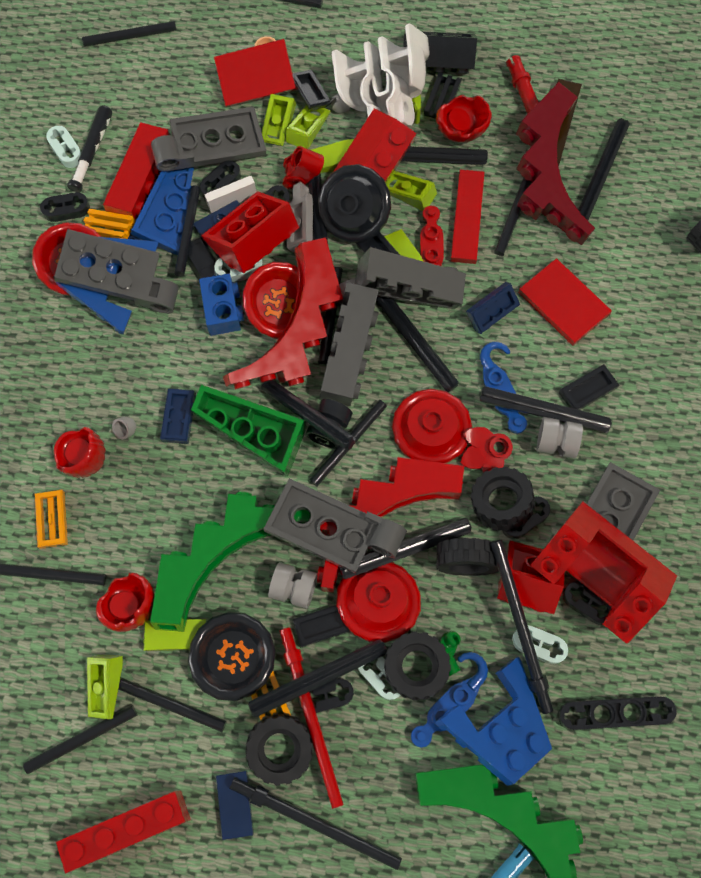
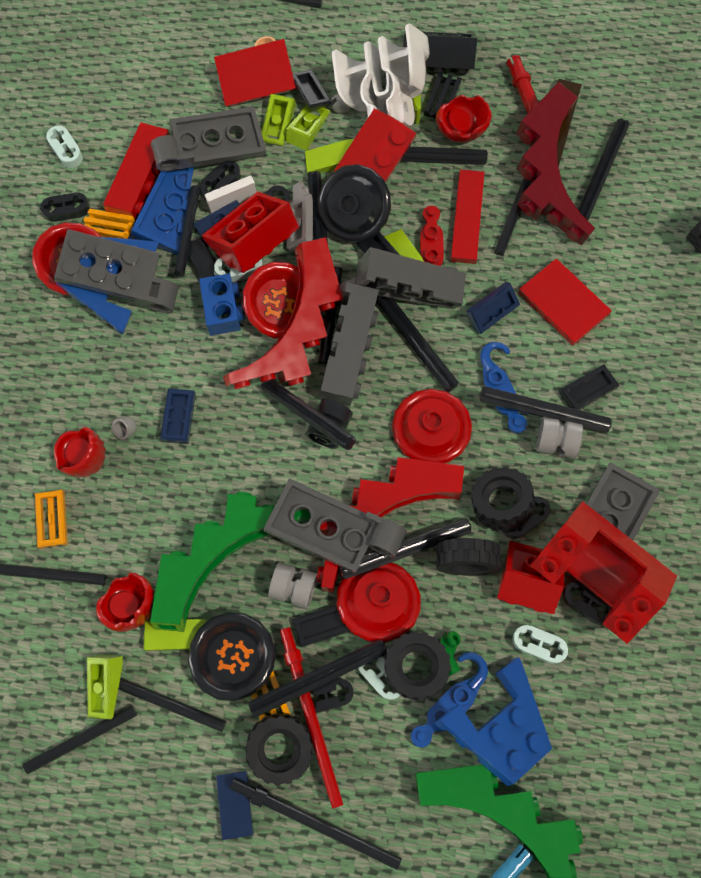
red brick [56,790,191,874] -> none
black piece [67,105,113,192] -> none
black bar [82,21,177,47] -> none
green wedge [191,385,307,477] -> none
red piece [283,146,324,189] -> none
black bar [309,400,387,487] -> none
lime slope [386,171,437,211] -> none
red plate [461,427,513,473] -> none
black bar [491,540,553,714] -> none
black beam [558,696,677,730] -> none

